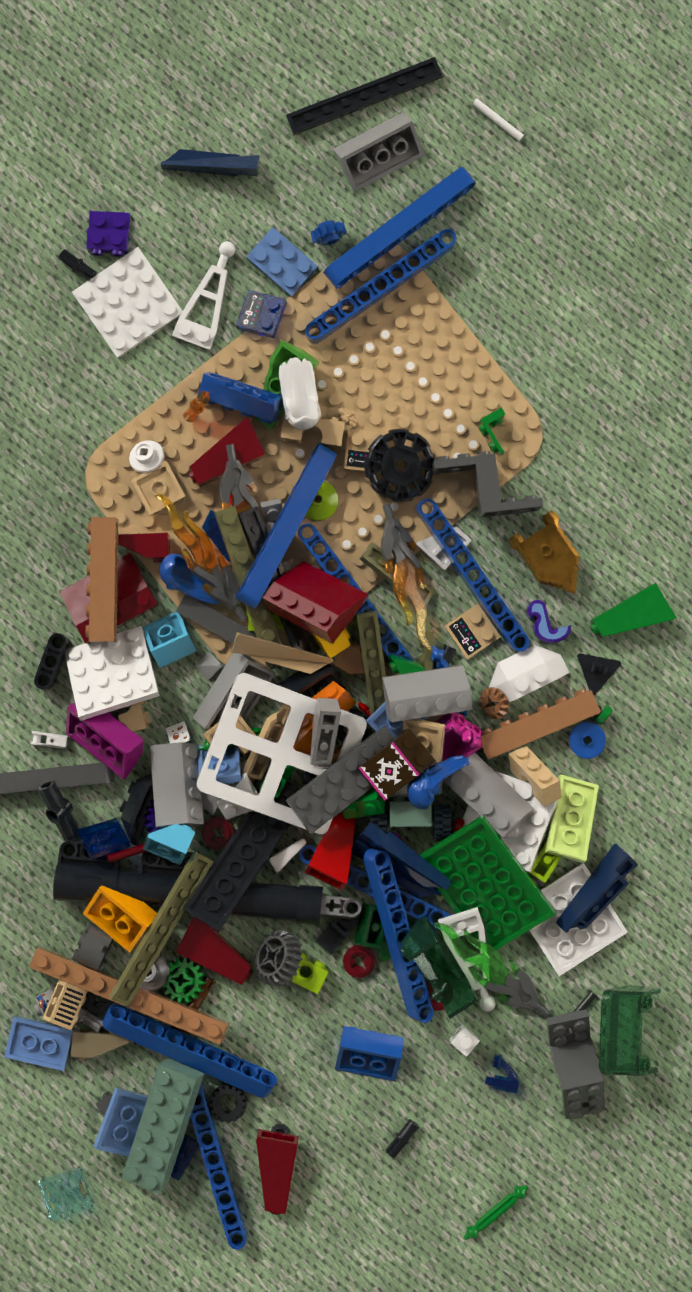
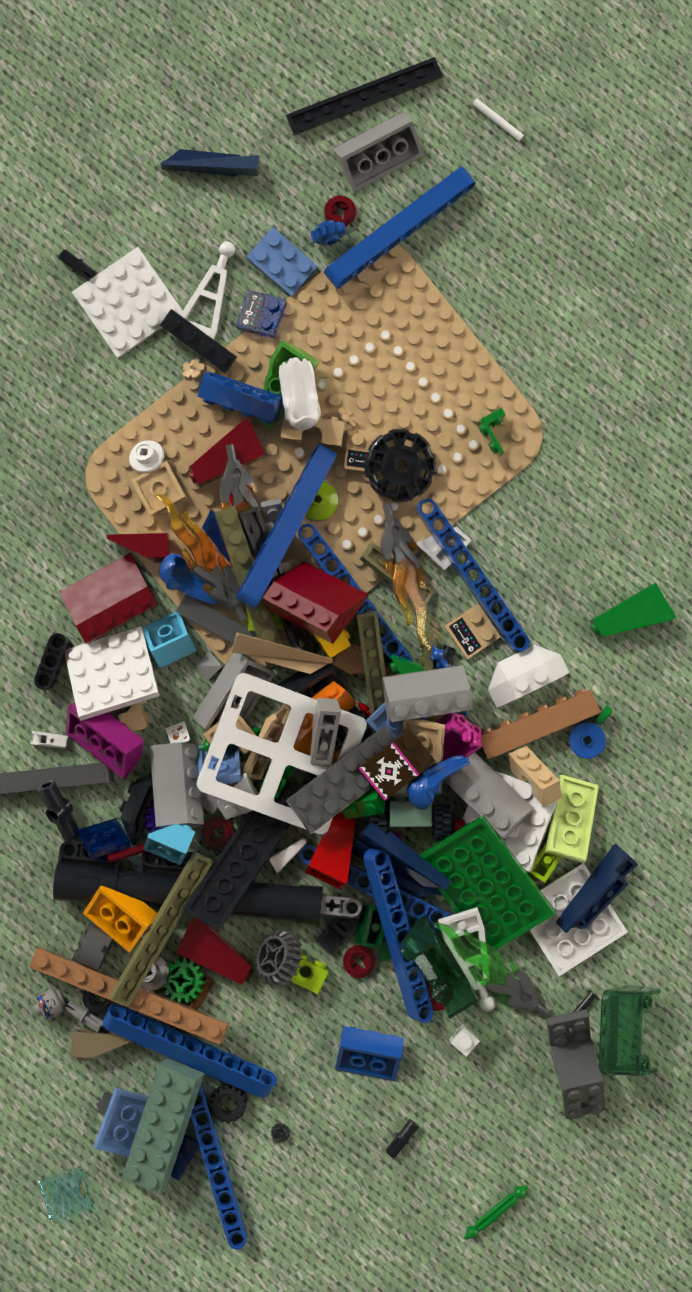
medium blue plate [4,1016,75,1071] -> none
tan brick [42,980,87,1030] -> none
dark purple plate [86,211,130,257] -> none
medium nougat brick [86,517,119,642] -> none
clear orange axle [183,391,211,422] -> none
dark red slope [256,1129,299,1215] -> none
blue beam [306,229,456,343] -> none
dark grey bracket [432,451,543,518] -> none
medium nougat gear [478,687,509,719] -> none
clear blue plant [484,1054,519,1094] -> none
pearl gold shield [508,510,580,594] -> none
animal [526,600,571,644] -> none
black piece [577,653,621,695] -> none
none -> black plate [160,309,237,373]
none -> tan plant [182,358,205,379]
none -> dark red gear [324,195,356,227]

